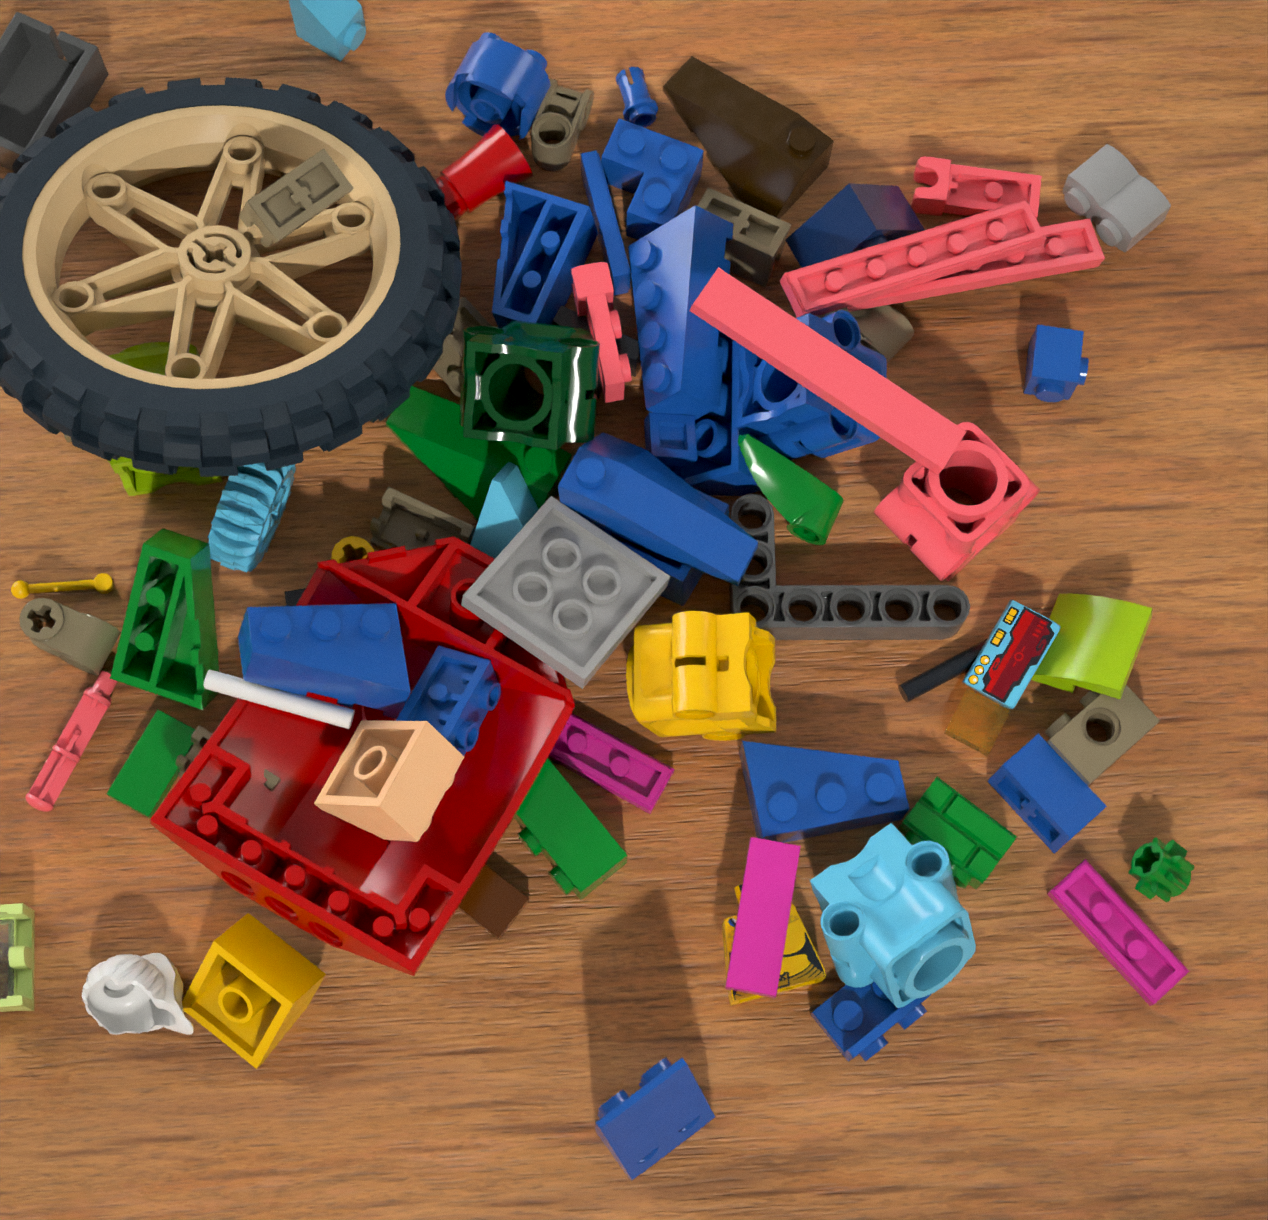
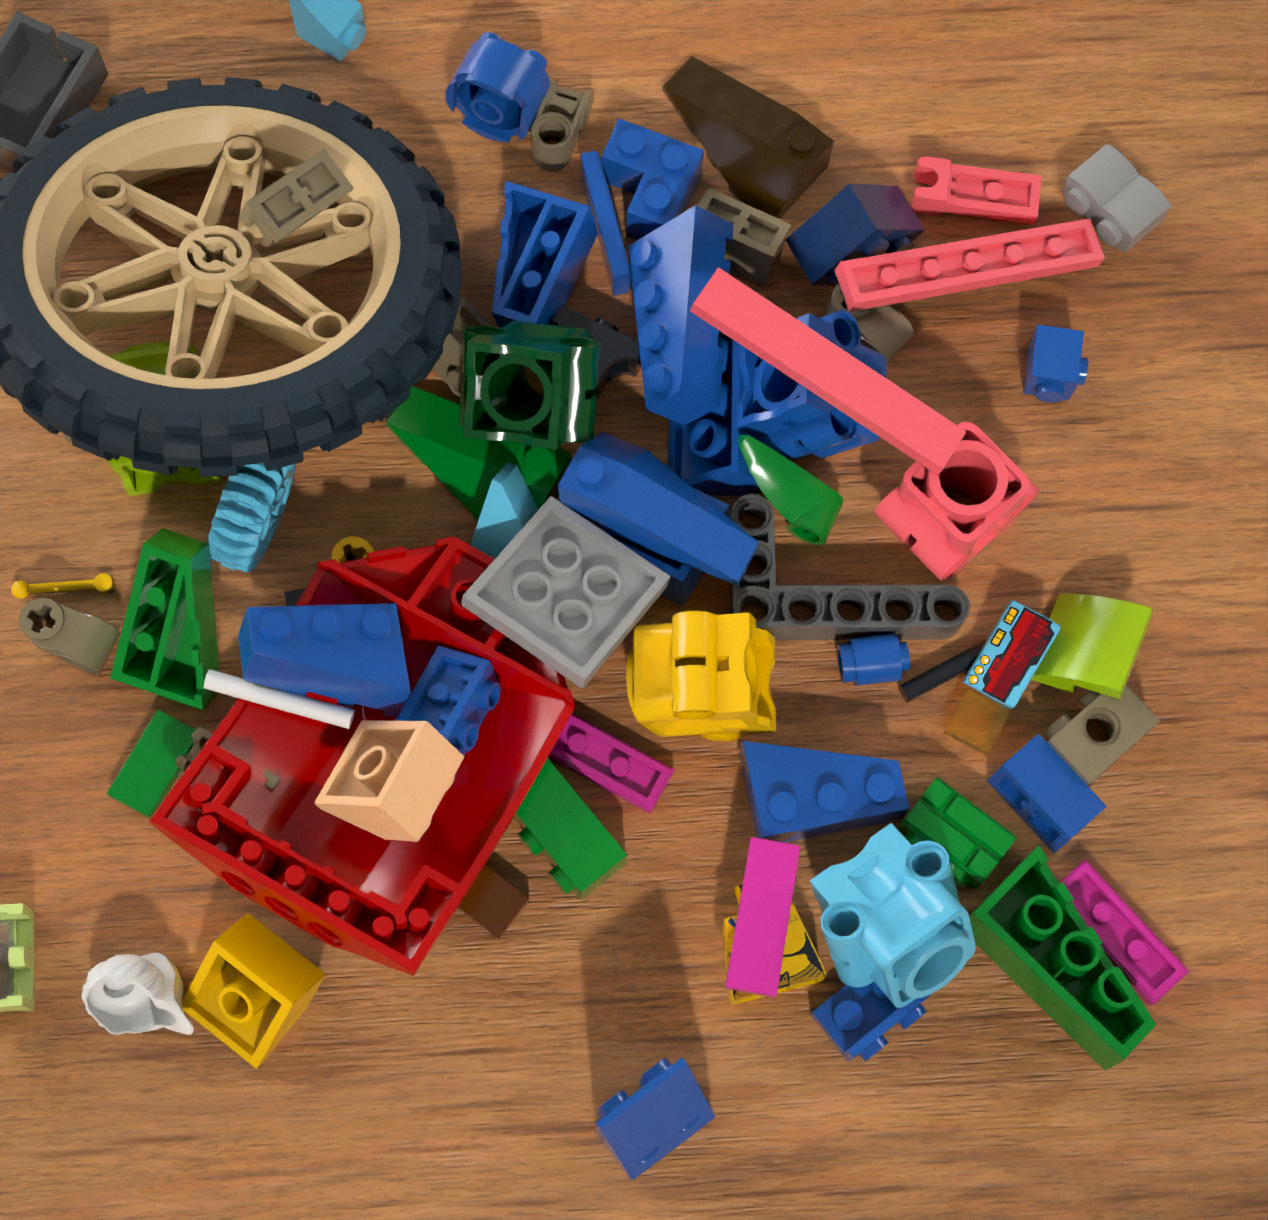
coral piece [25,671,118,812] -> none
dark tan hinge [370,487,475,550] -> none
red plant [435,124,533,220] -> none
coral plate [571,262,632,403] -> none
blue pin [616,67,658,127] -> none
blue tile [644,412,697,467] -> none
coral tile [780,199,1047,317] -> none
green gear [1128,837,1195,902] -> none
none -> blue brick [837,633,910,686]
none -> green wedge [969,845,1157,1071]

